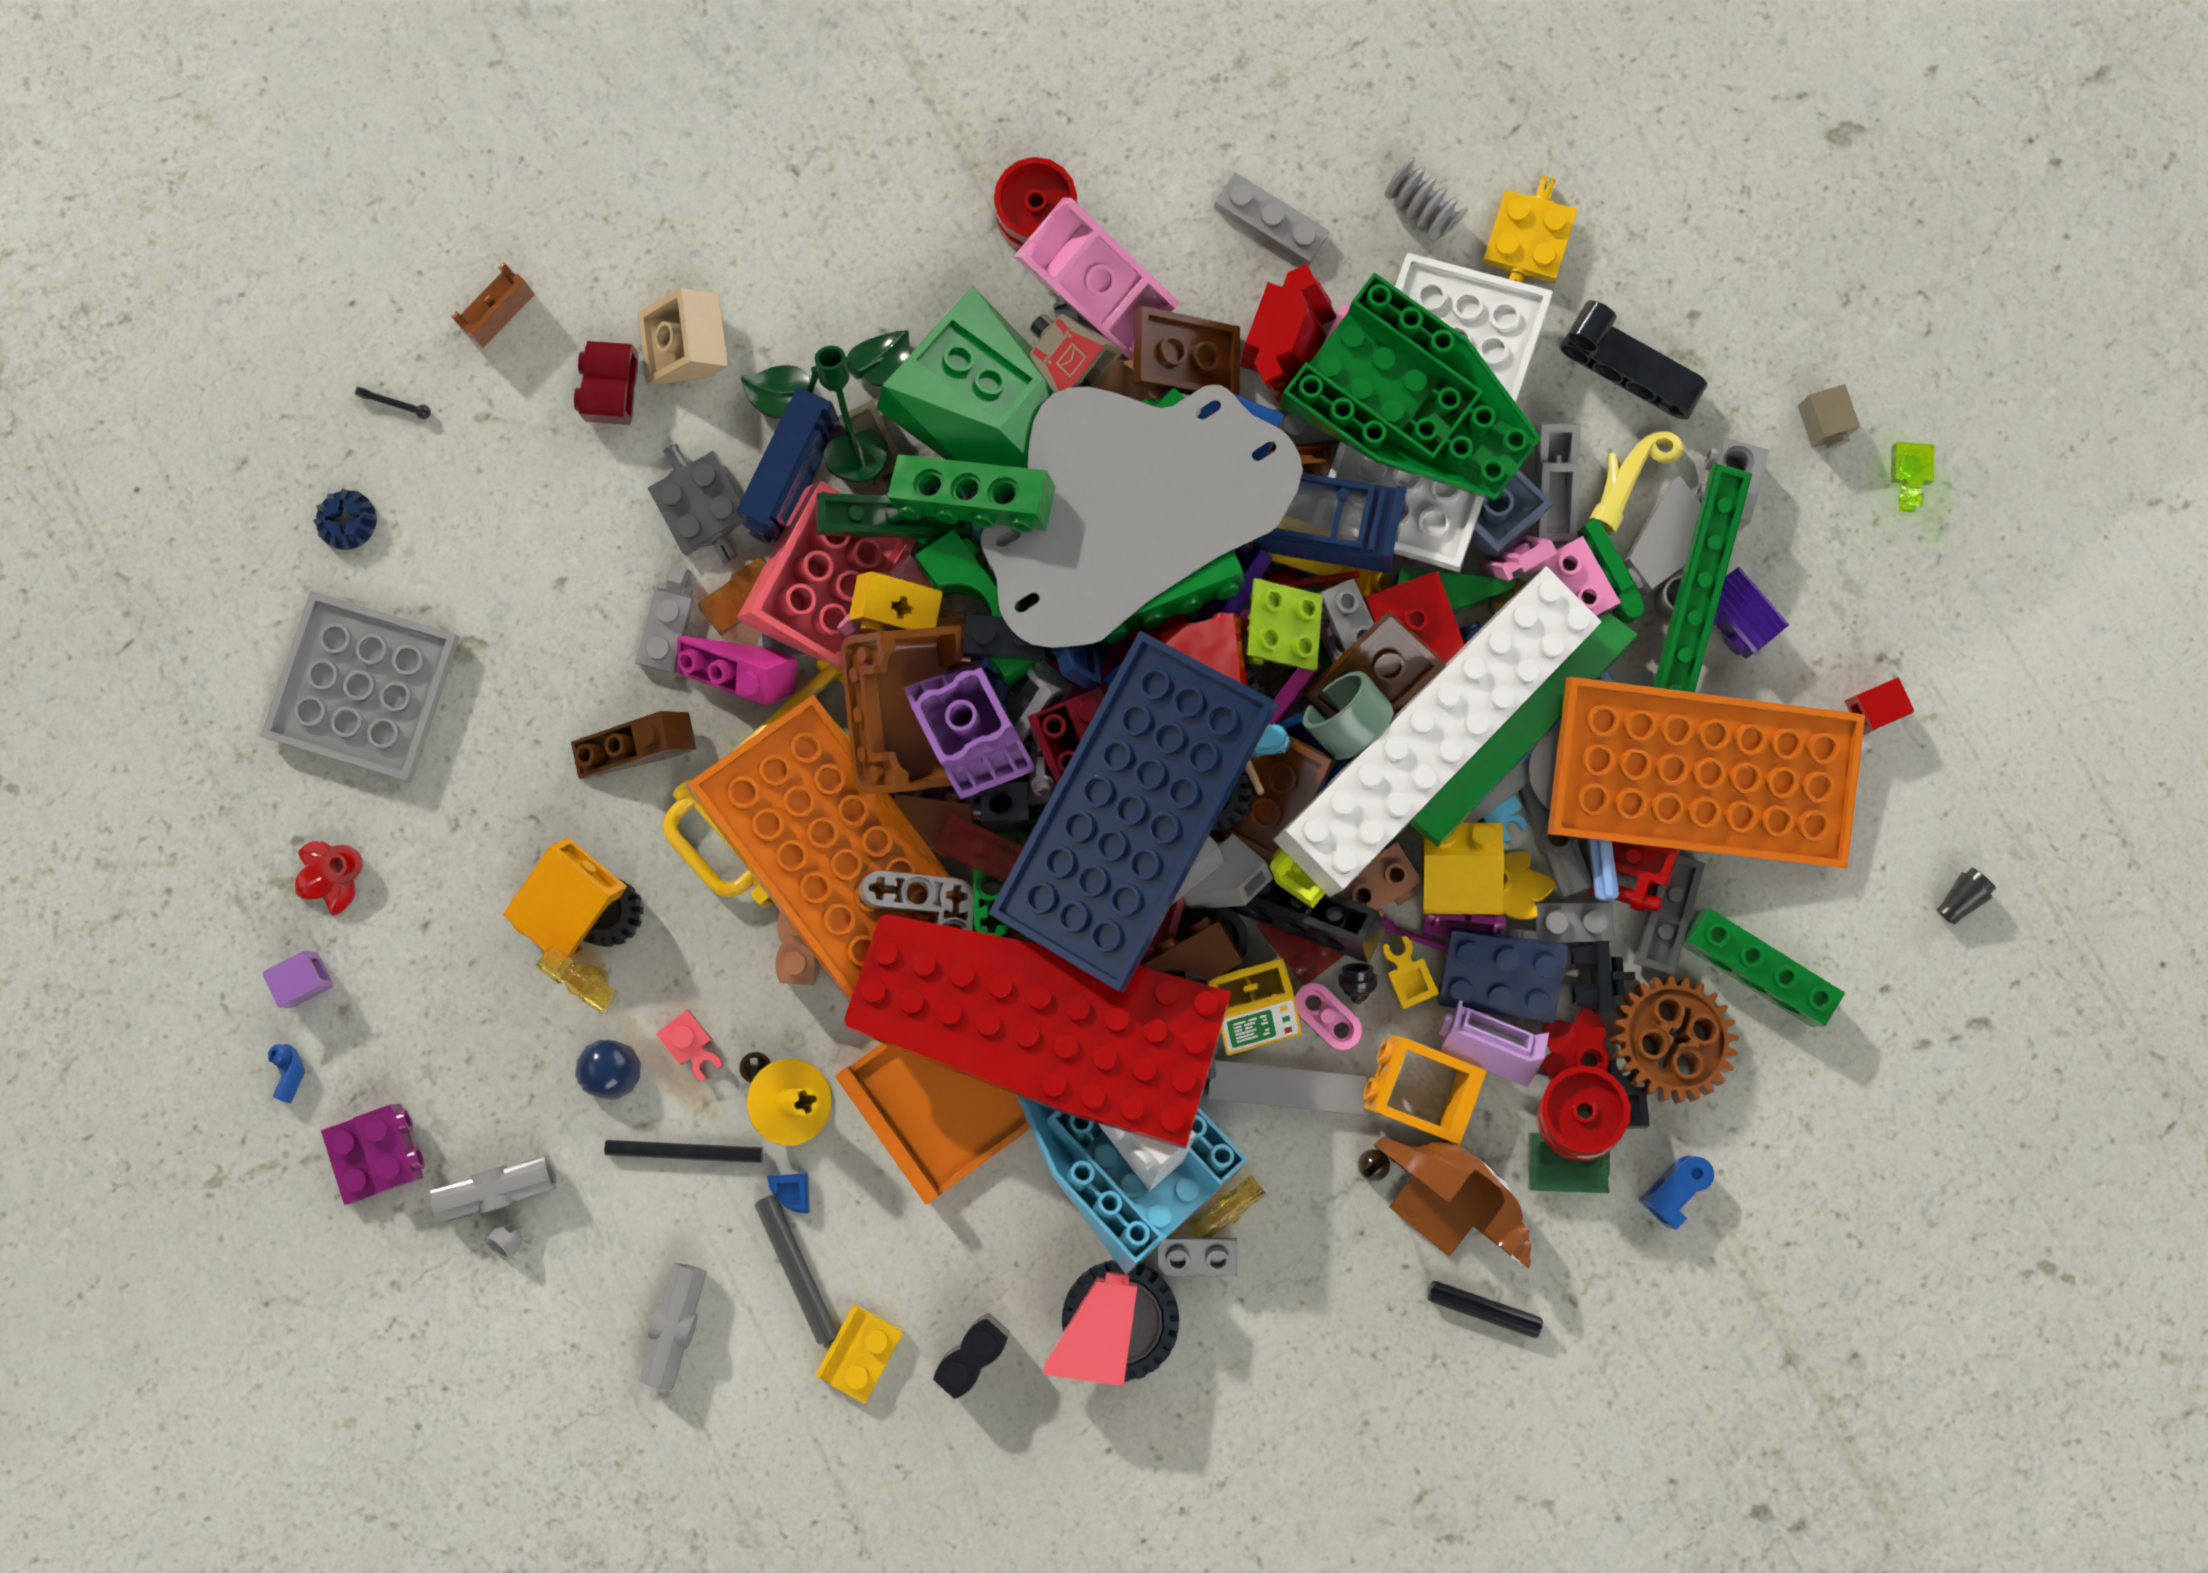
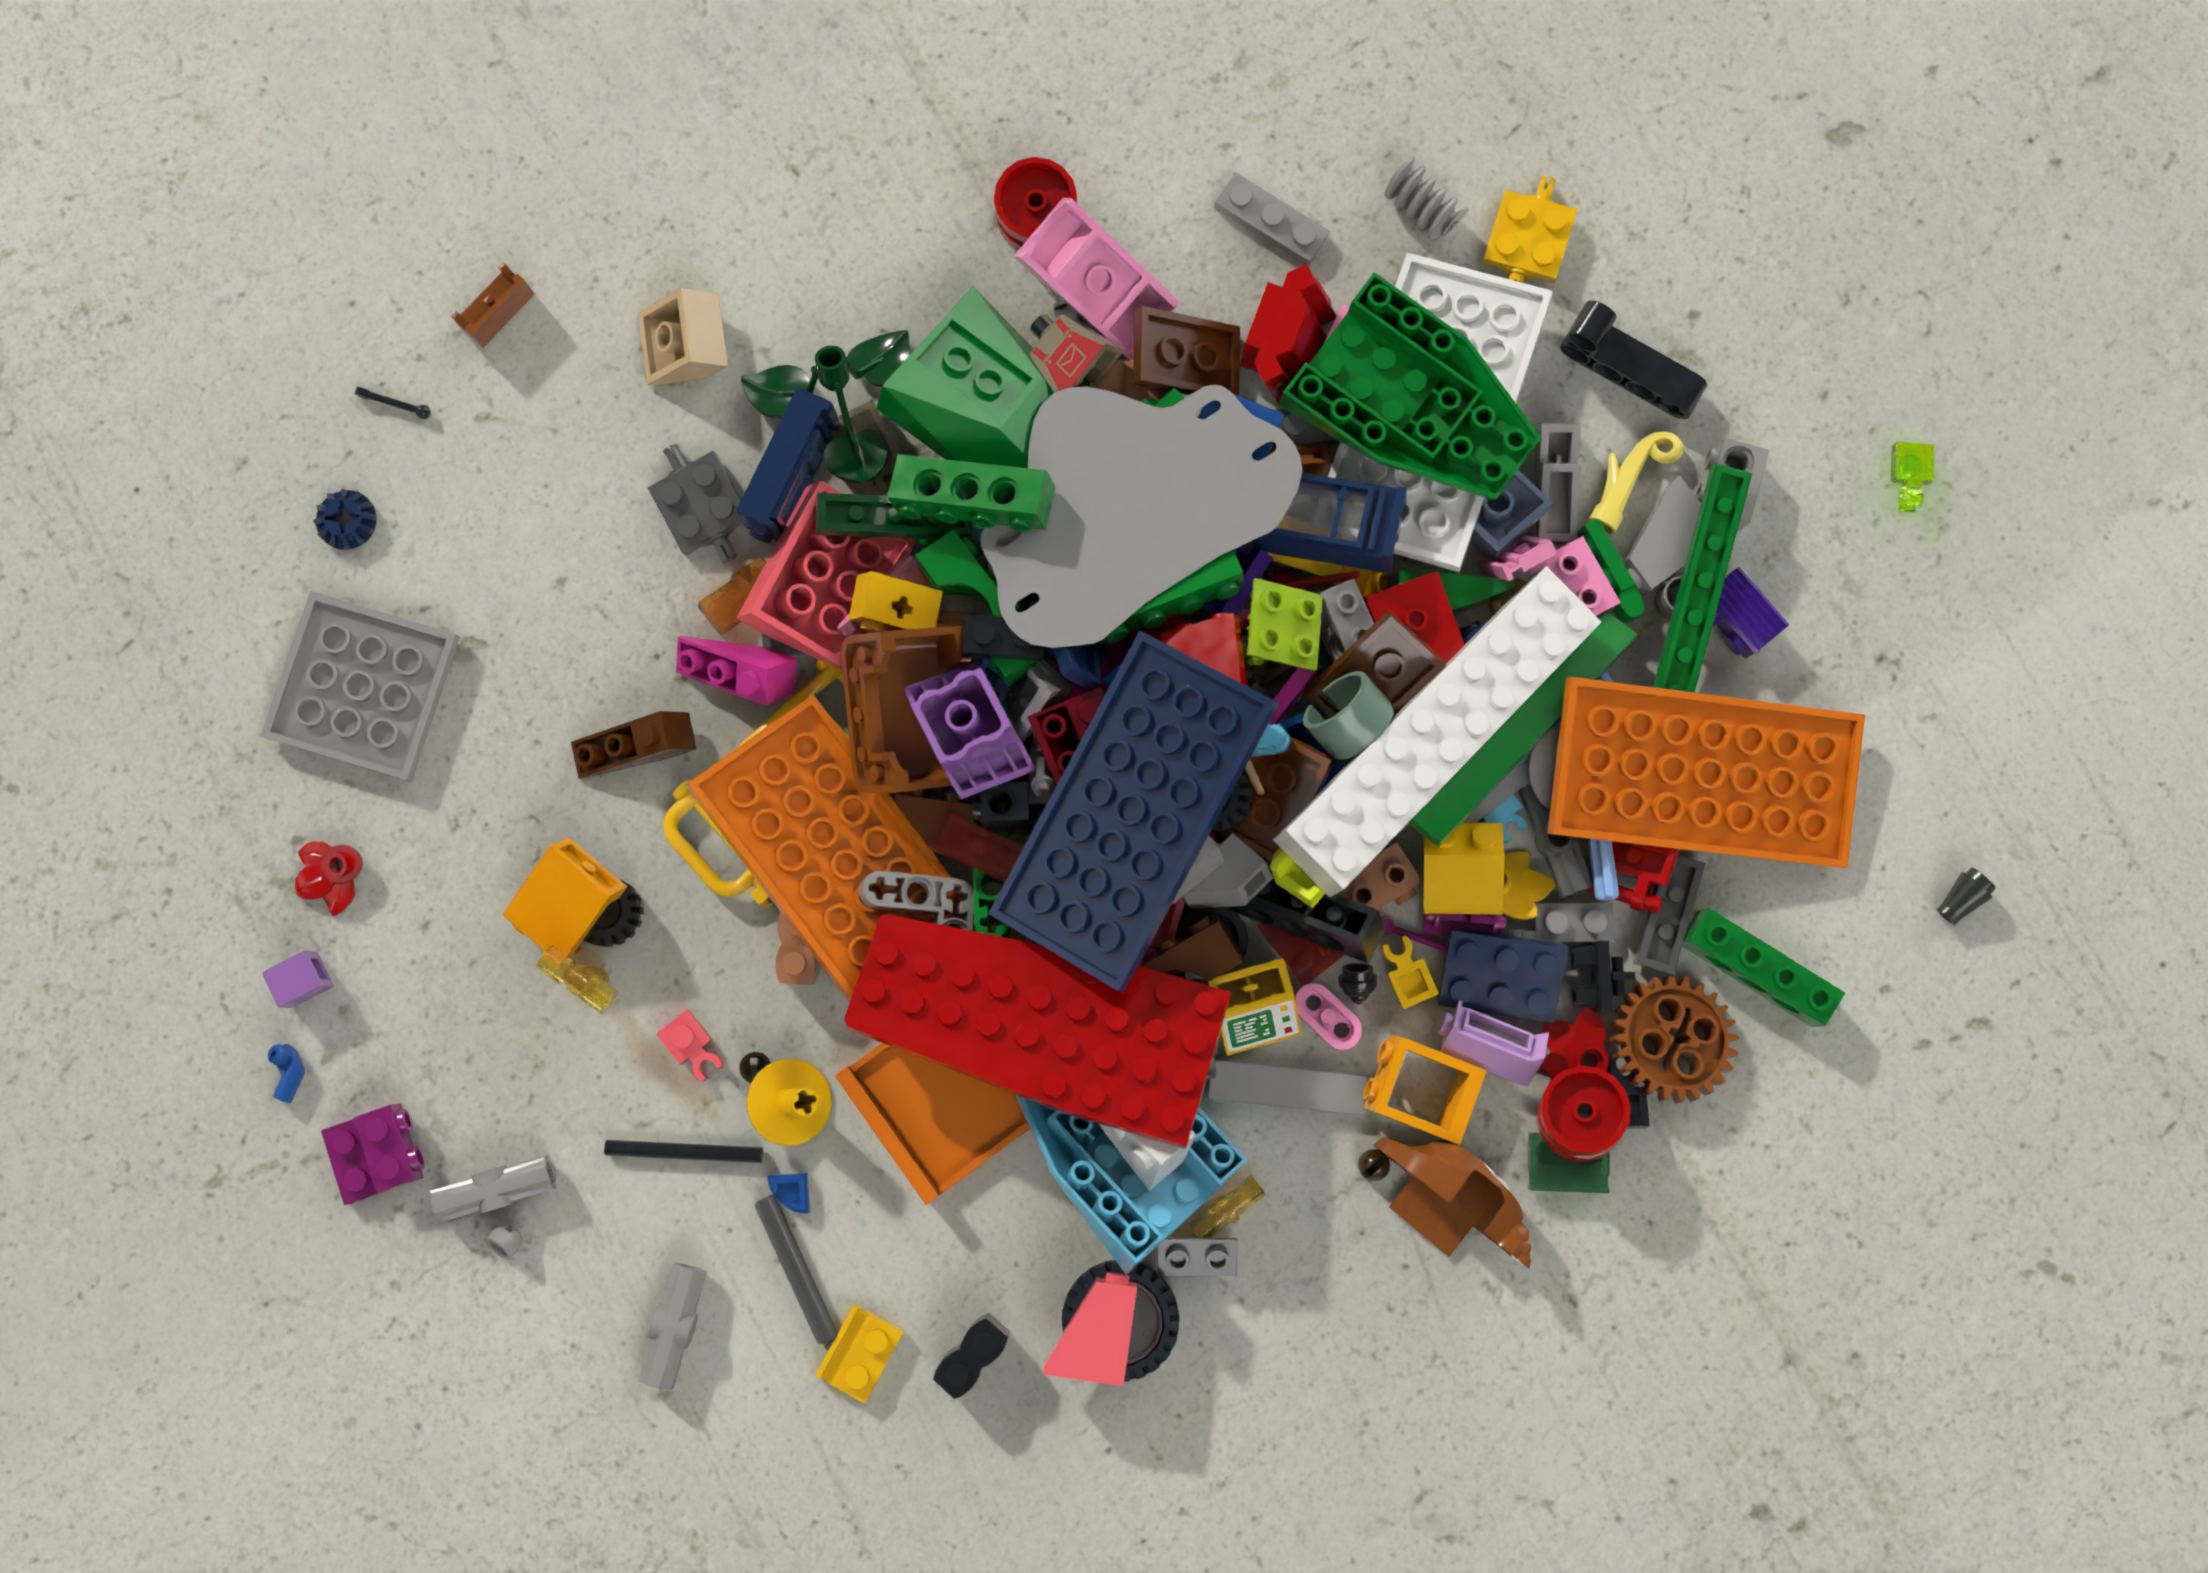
dark red brick [574,341,638,425] -> none
dark blue hair [575,1039,641,1100] -> none
light grey hinge [635,563,694,674] -> none
black axle [1427,1281,1543,1338] -> none
blue leg [1639,1156,1714,1230] -> none
dark tan brick [1798,384,1860,449] -> none
red panel [1844,677,1914,734] -> none

